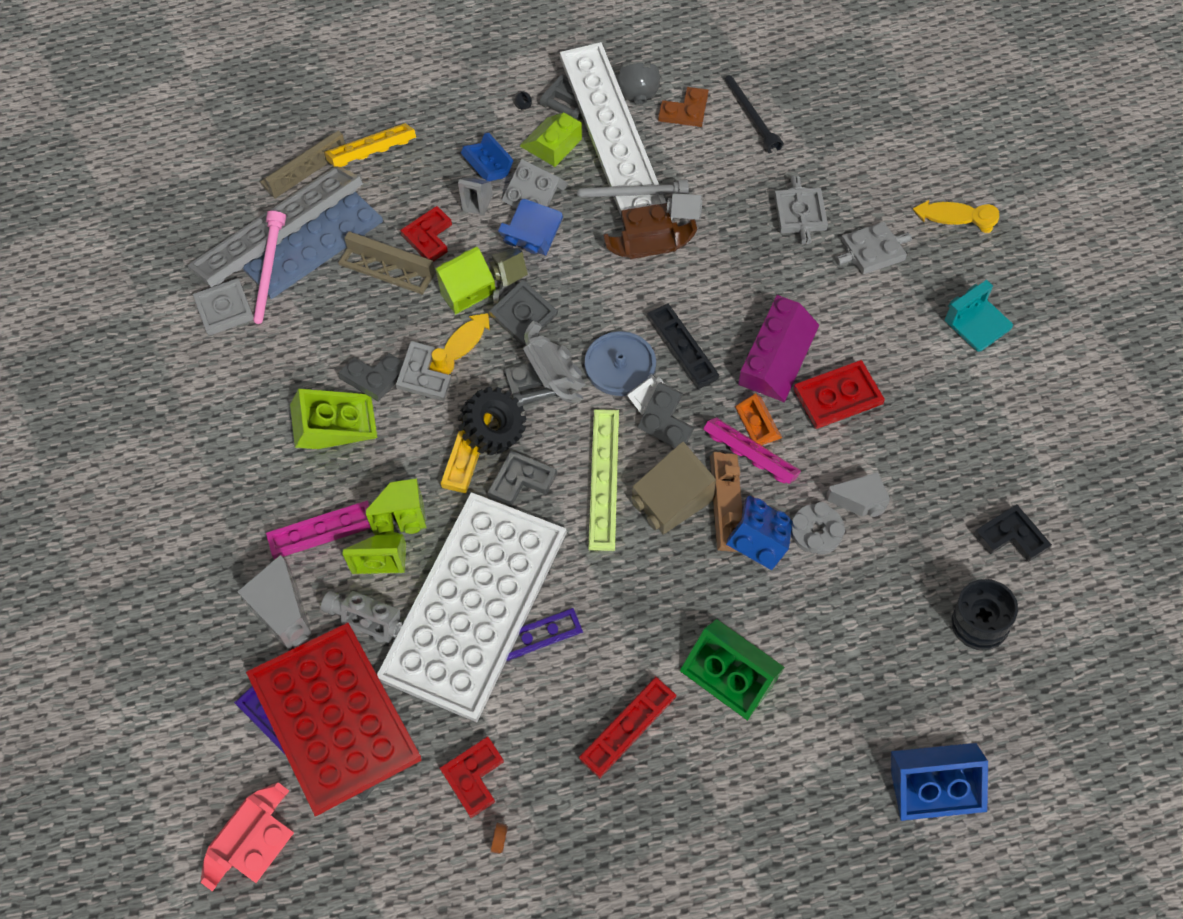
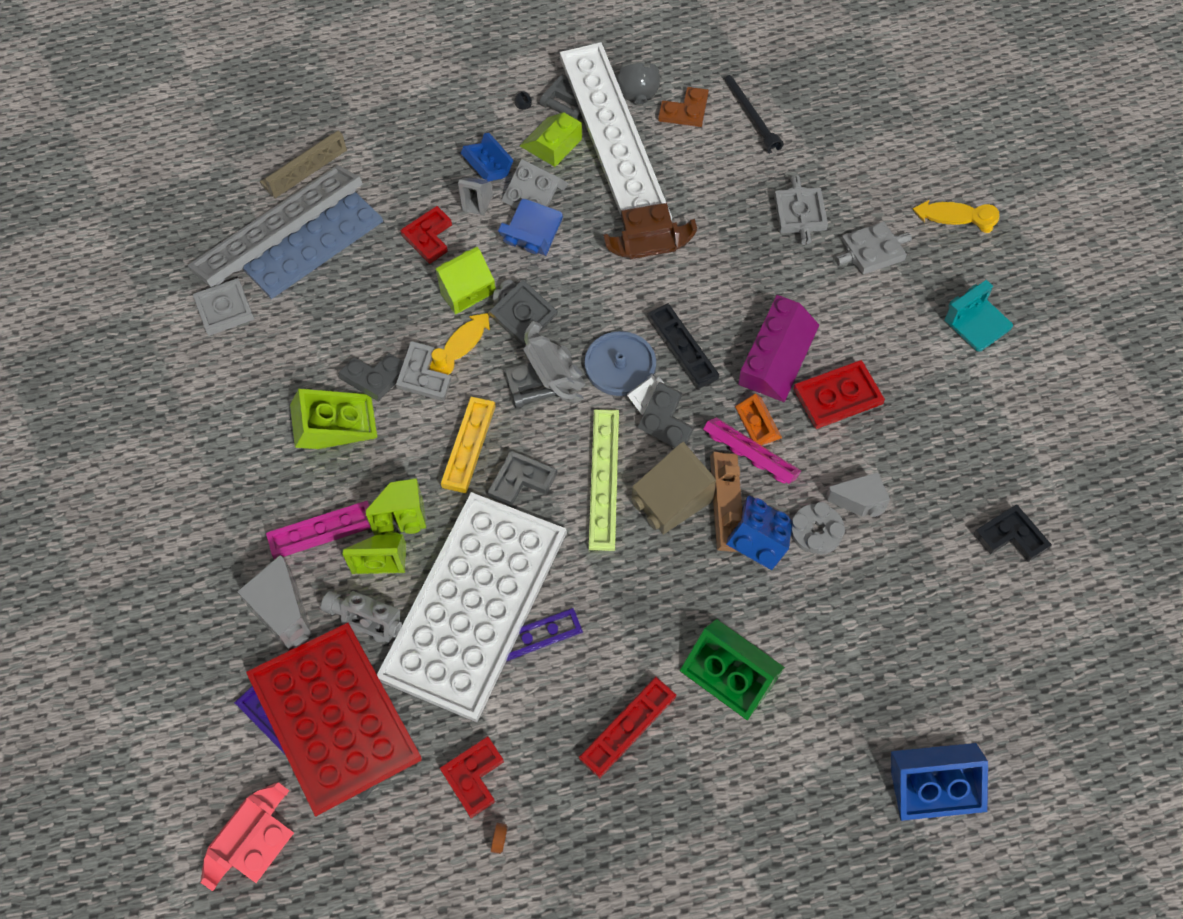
bright pink piece [253,211,286,324] -> none
yellow plate [324,123,416,167] -> none
dark tan fence [338,232,435,295] -> none
black tyre [458,387,526,455] -> none
olive slope [489,248,528,286] -> none
light grey piece [577,179,689,198] -> none
light grey slope [667,194,703,219] -> none
black wheel [951,579,1018,650] -> none

